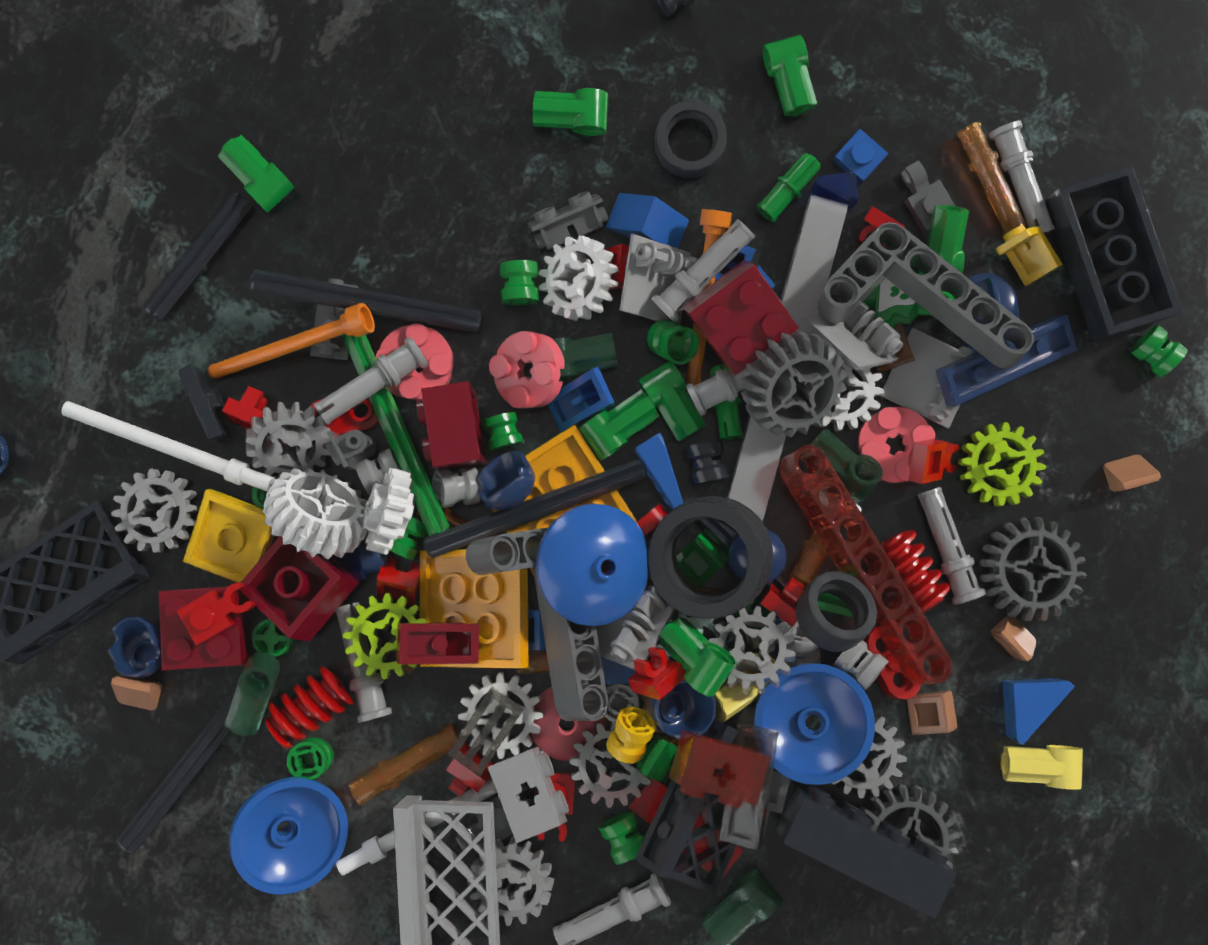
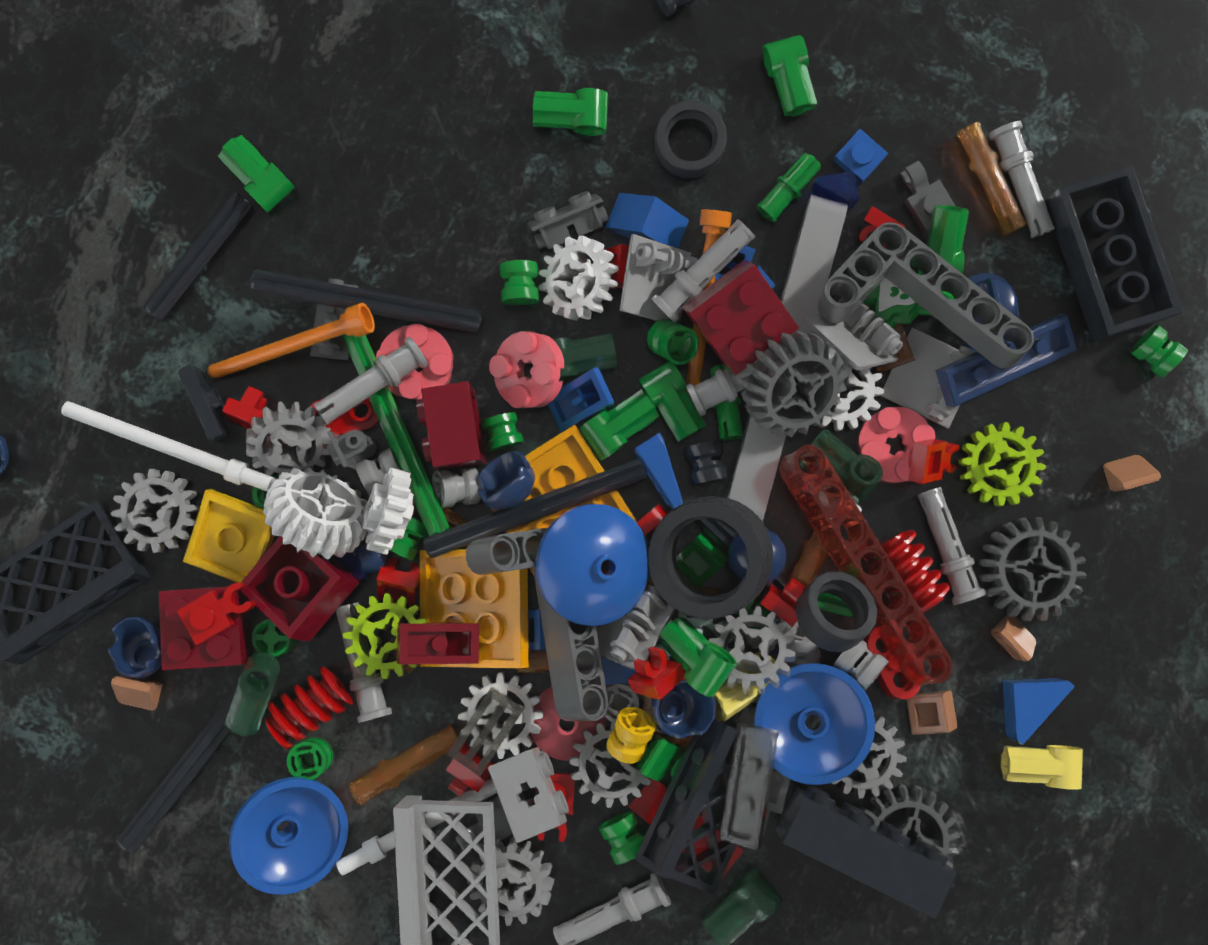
clear red brick [669,730,770,809] -> none
yellow bracket [996,225,1063,286] -> none

